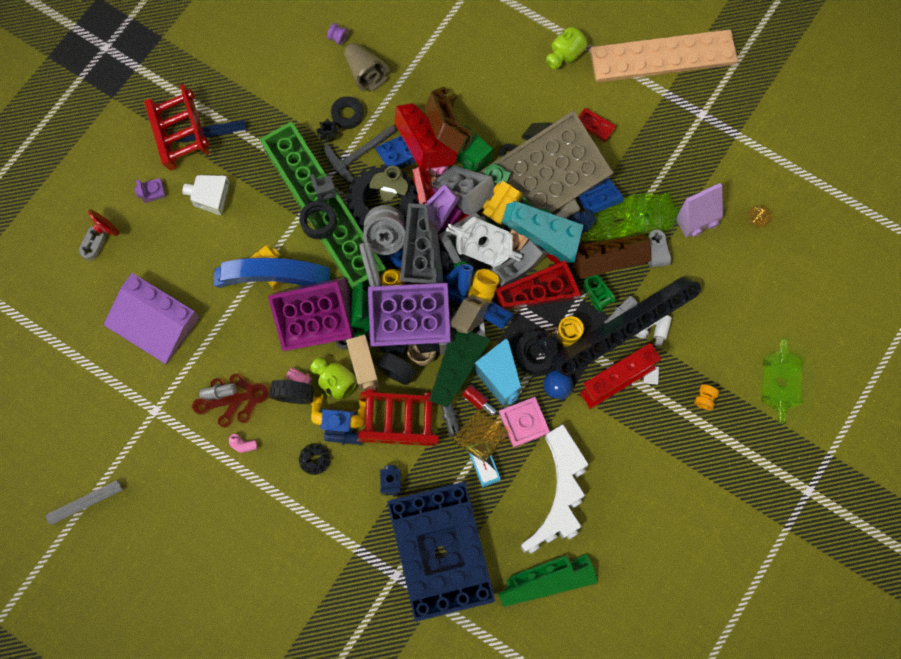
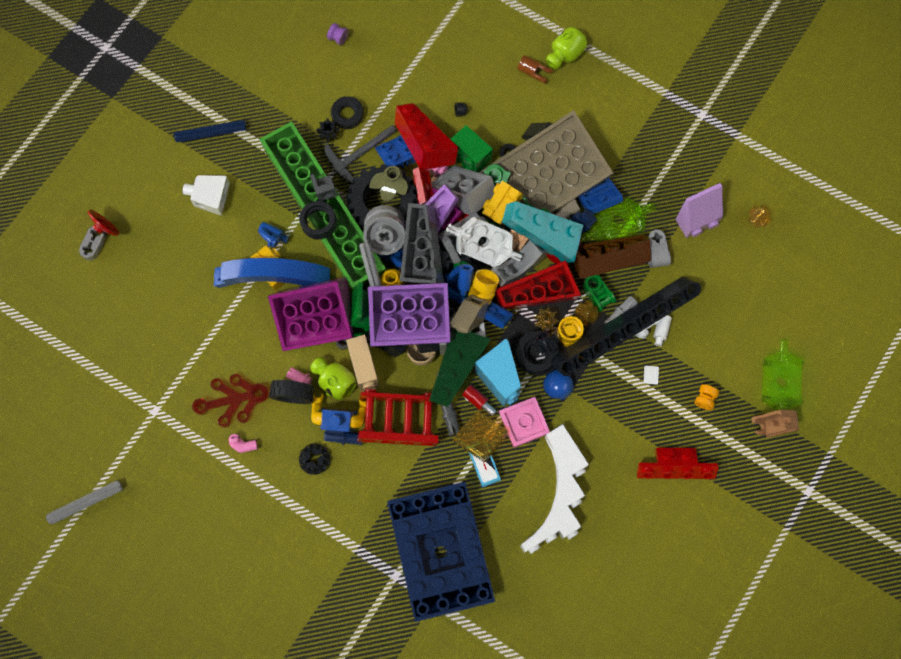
medium lavender slope [104,273,199,365] -> none
medium lavender bracket [135,178,166,203] -> none
red fence [144,84,210,171] -> none
light grey axle [199,384,237,401] -> none
dark tan cone [344,43,389,92] -> none
black tyre [377,353,416,385] -> none
dark blue brick [380,465,401,495] -> none
reddish brown piece [425,87,474,153] -> none
green wedge [498,554,598,607] -> none
red plate [578,108,616,143] -> none
red fence [580,343,661,410] -> none
light nougat plate [590,30,738,83] -> none
clear neon green plate [615,193,682,233] -> none
none -> blue plant [258,222,289,248]
none -> black hinge [454,102,468,117]
none -> dark orange hinge [517,55,553,84]
none -> clear yellow gear [534,307,558,331]
none -> clear yellow gear [575,301,598,326]
none -> red bracket [637,448,719,480]
none -> medium nougat hinge [751,410,799,438]

